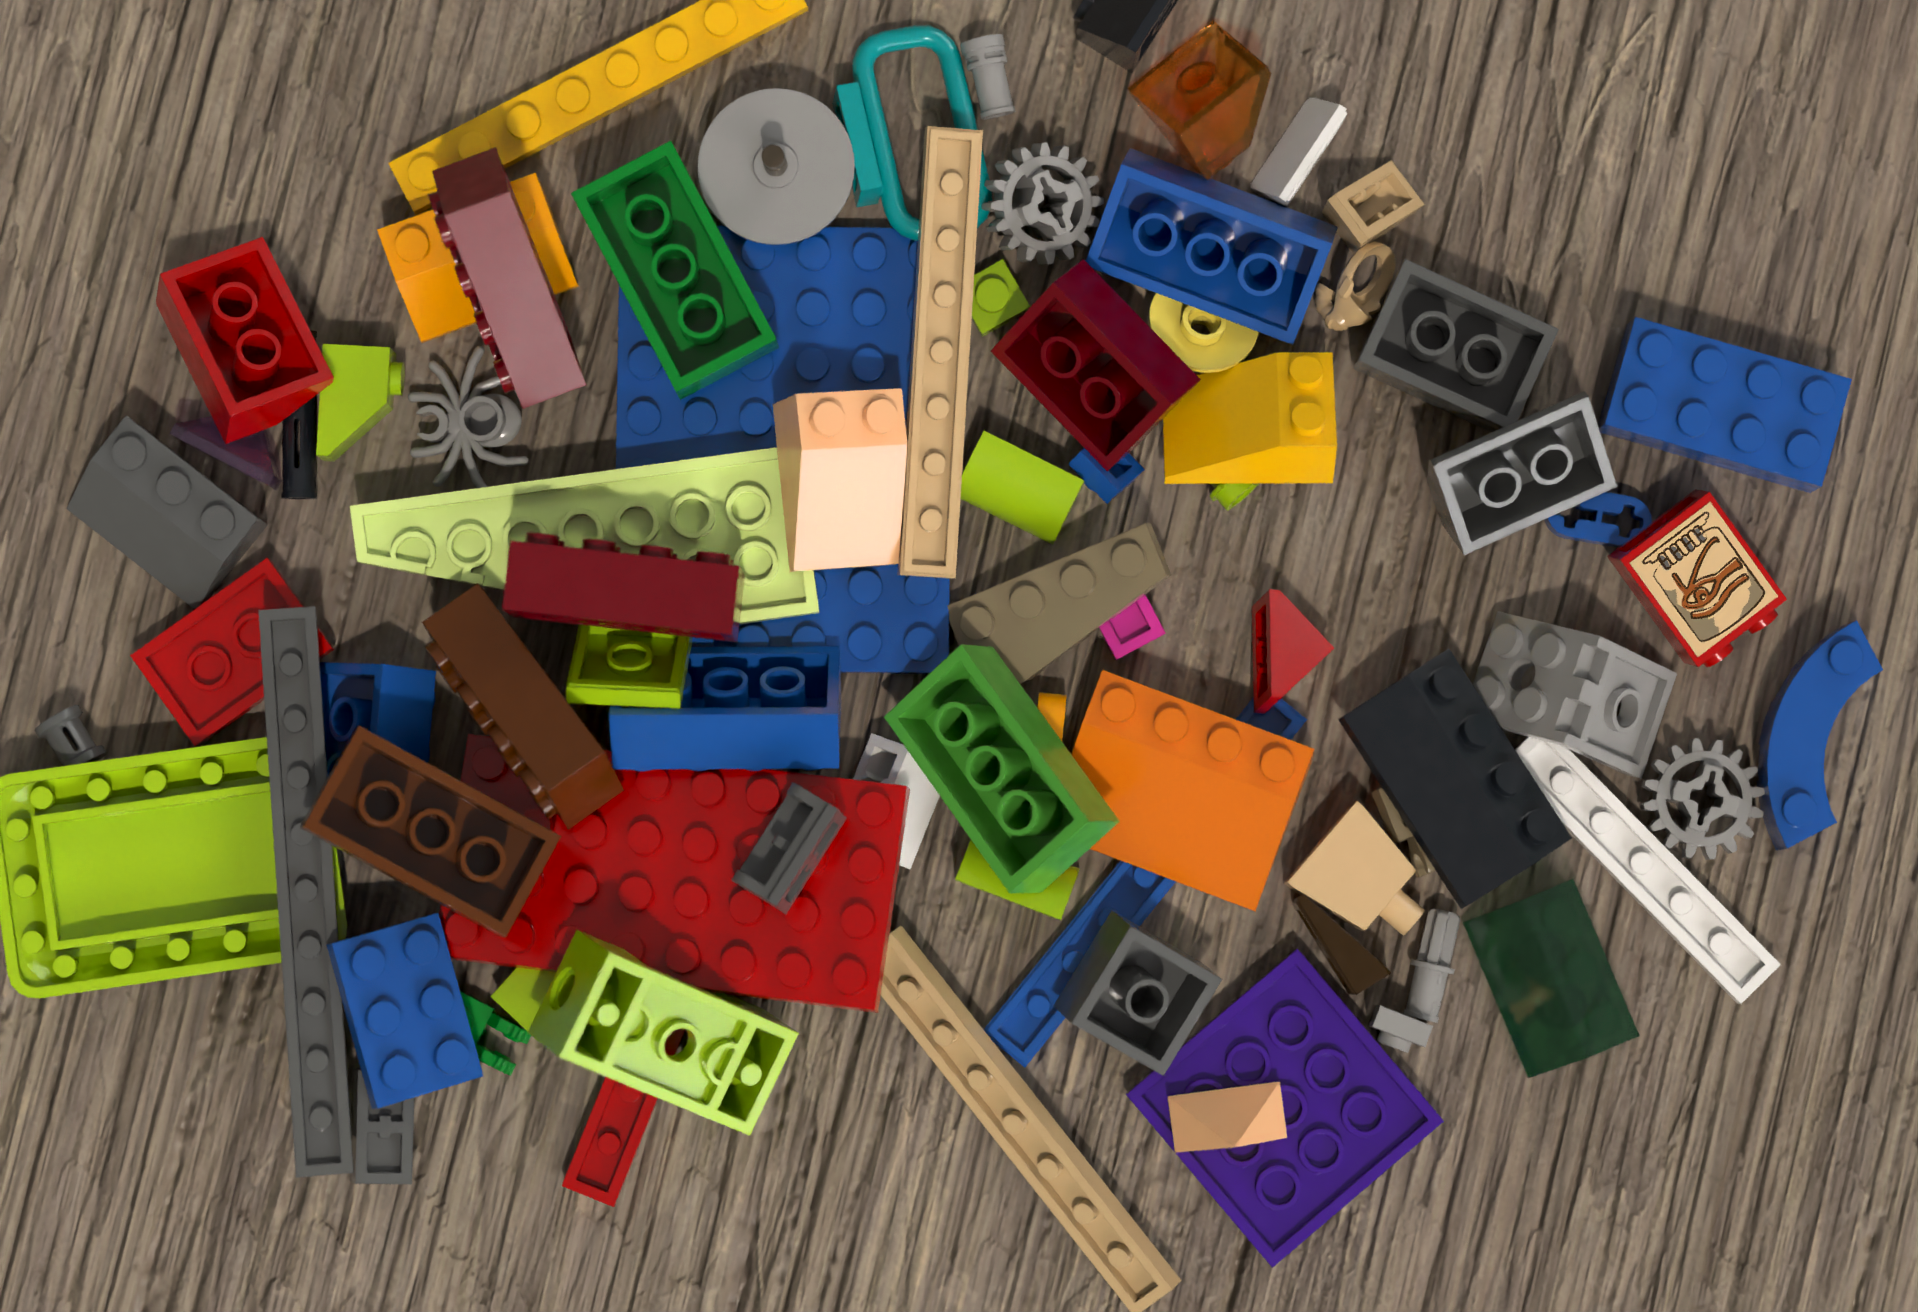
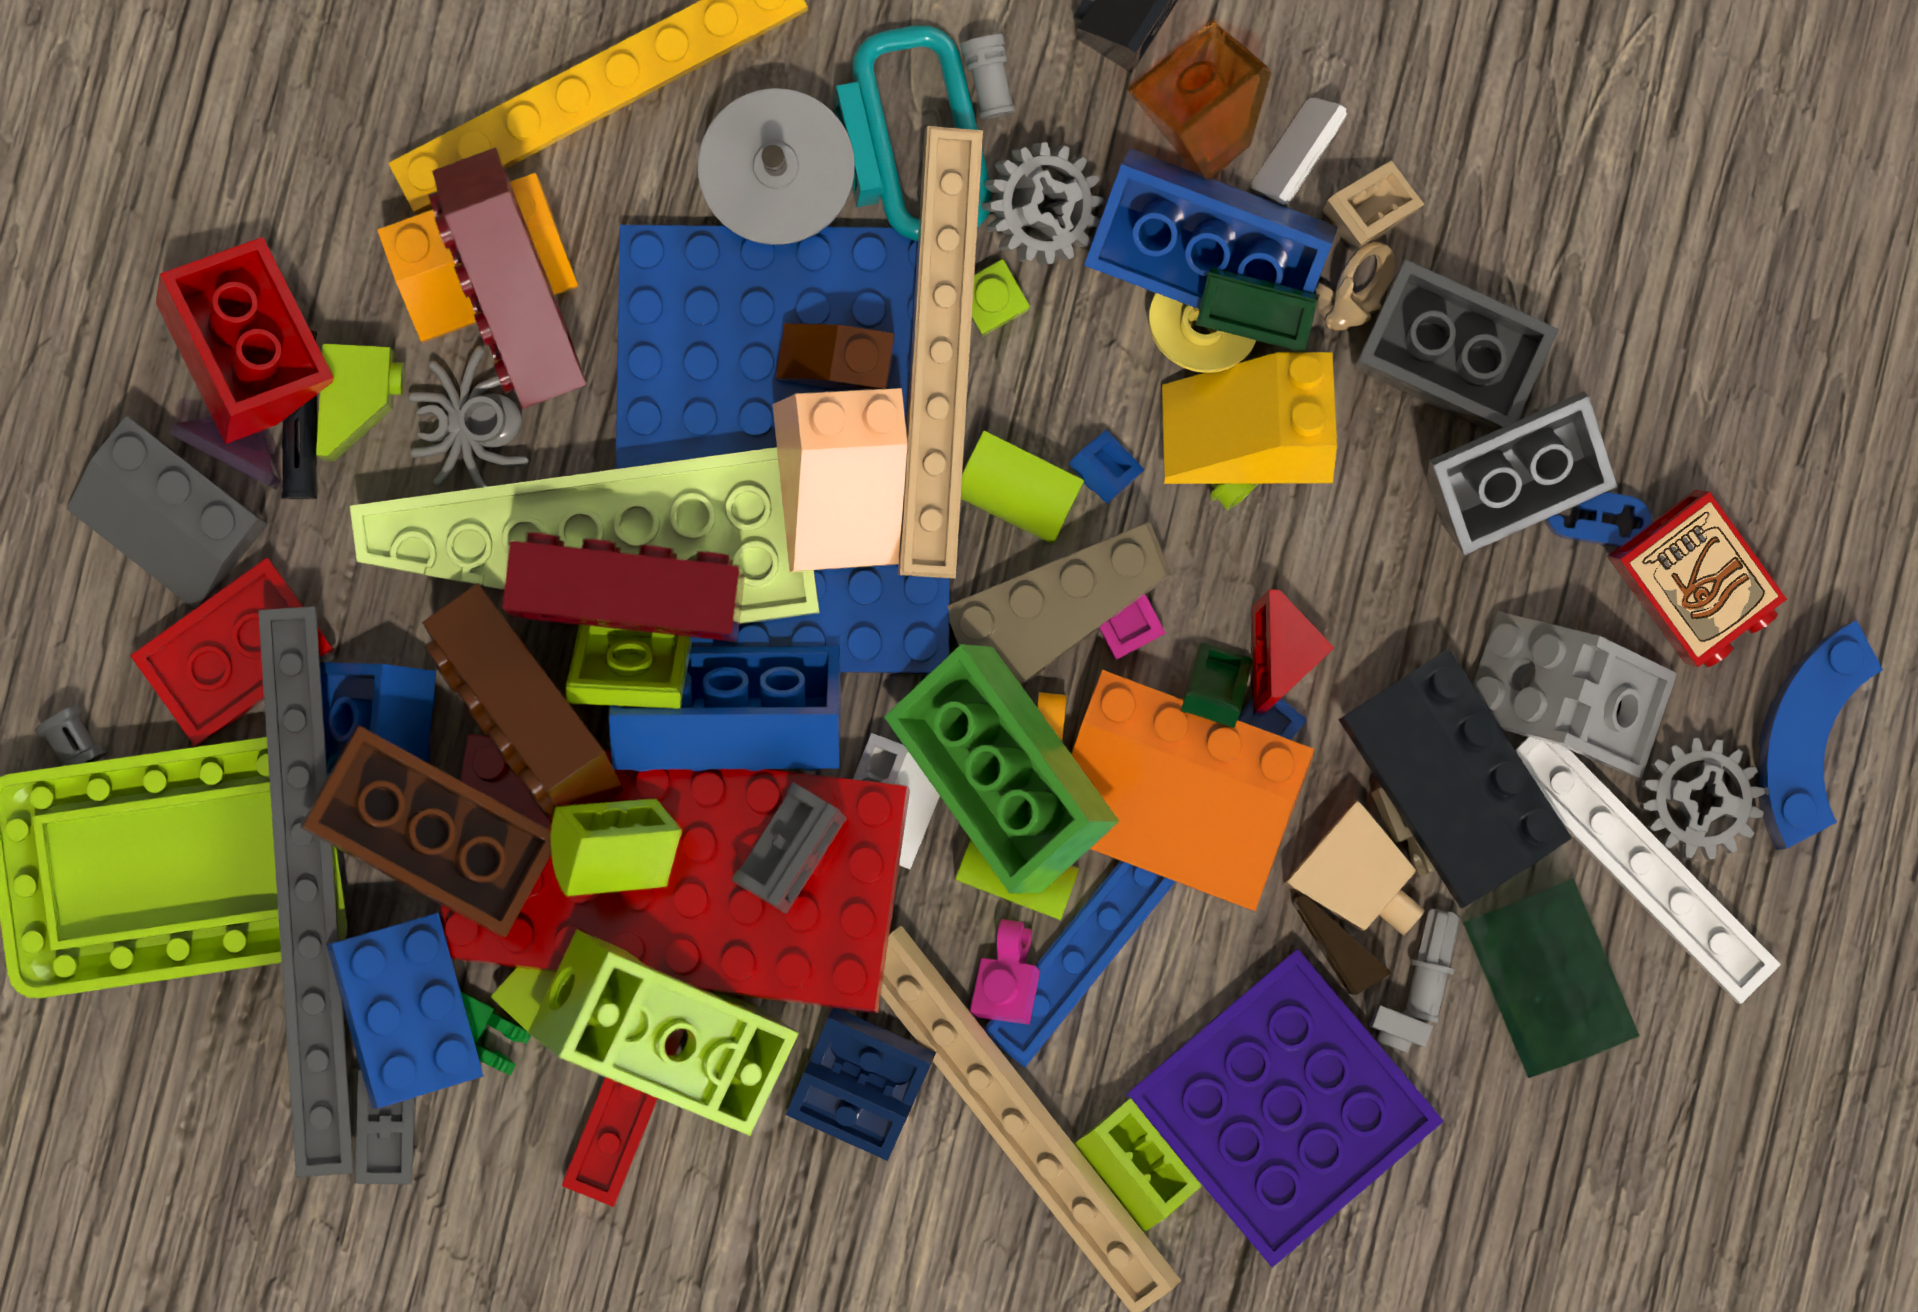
green brick [571,141,779,400] -> none
dark red brick [991,259,1201,471] -> none
dark grey brick [1053,910,1222,1076] -> none
light nougat slope [1167,1081,1287,1153] -> none
blue brick [1598,317,1852,493] -> none
none -> lime brick [551,799,682,896]
none -> reddish brown slope [776,323,895,391]
none -> dark blue slope [785,1007,936,1161]
none -> dark pink plate [970,919,1040,1025]
none -> lime brick [1073,1098,1202,1232]
none -> dark green tile [1180,643,1253,728]
none -> dark green tile [1196,267,1320,353]

